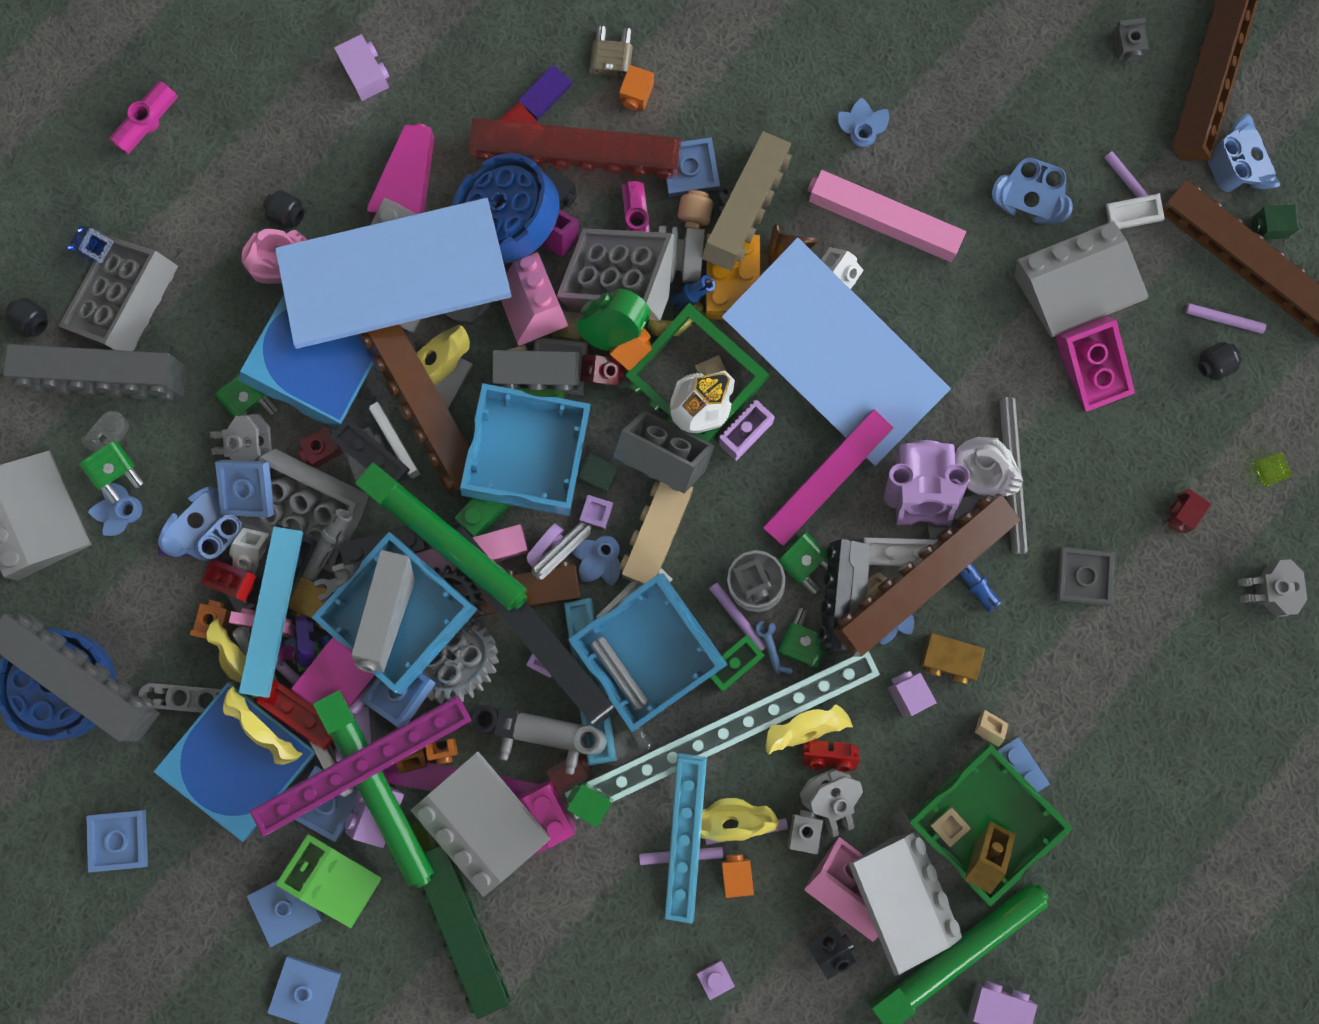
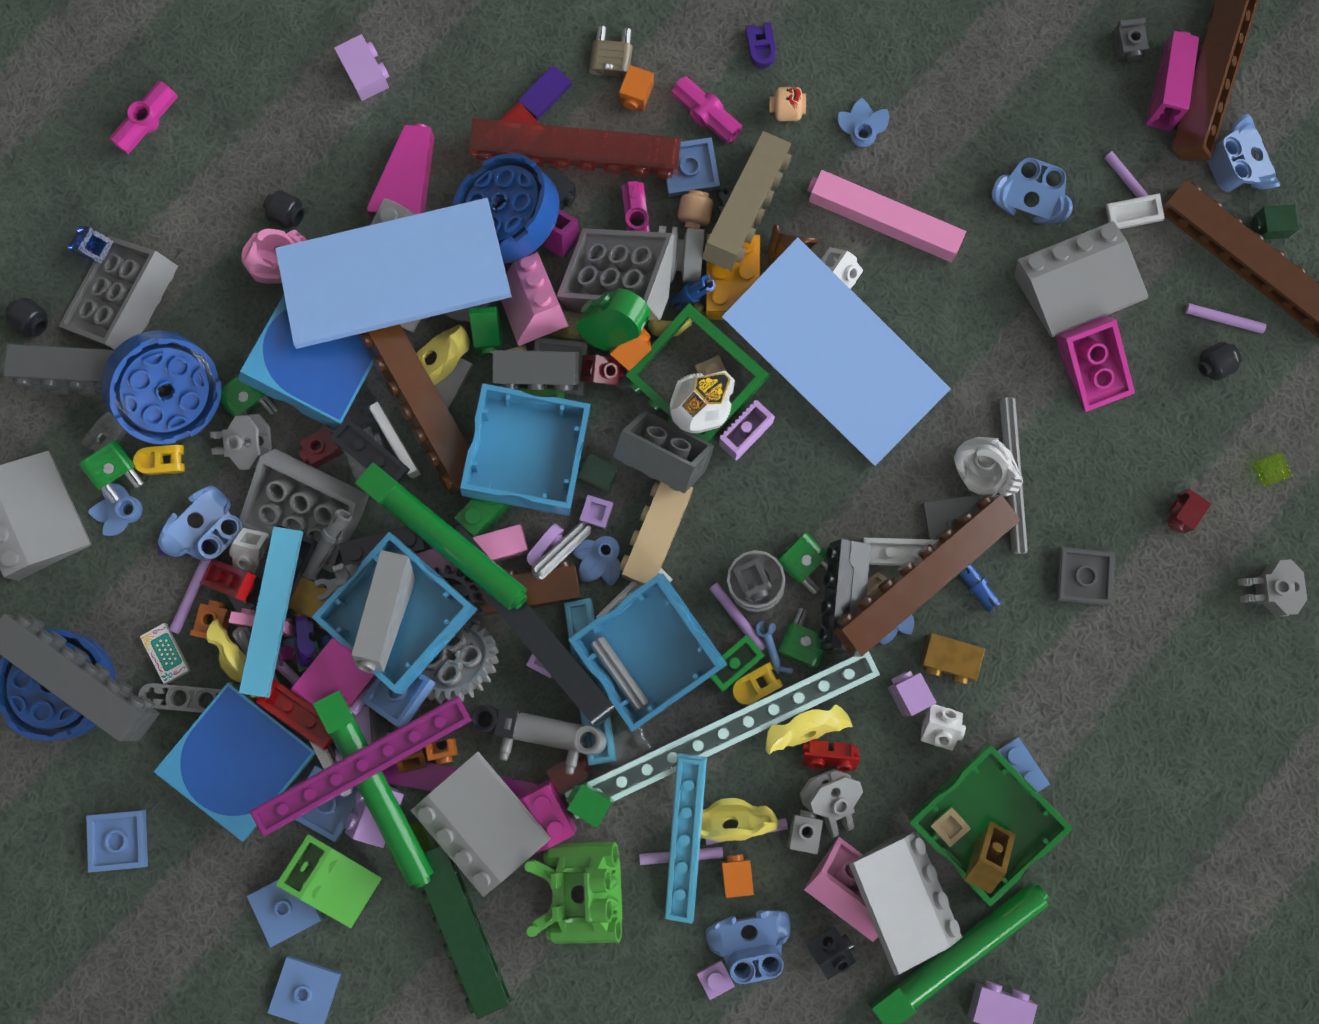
medium blue plate [215,460,274,517] -> none
light yellow piece [223,686,303,765] -> none
dark pink tile [763,409,894,546] -> none
lavender piece [883,440,970,526] -> none
tan plate [975,710,1008,747] -> none
none -> blue brick [101,330,221,444]
none -> yellow plate [133,445,185,475]
none -> tile [140,623,191,684]
none -> lavender bar [169,560,211,634]
none -> green slope [469,307,503,357]
none -> bright green piece [525,842,623,944]
none -> dark pink piece [671,76,742,144]
none -> medium blue piece [705,910,791,984]
none -> yellow plate [732,662,783,705]
none -> dark purple plate [745,22,776,68]
none -> light nougat head [770,87,806,121]
none -> white brick [920,704,966,751]
none -> dark pink slope [1145,31,1199,132]

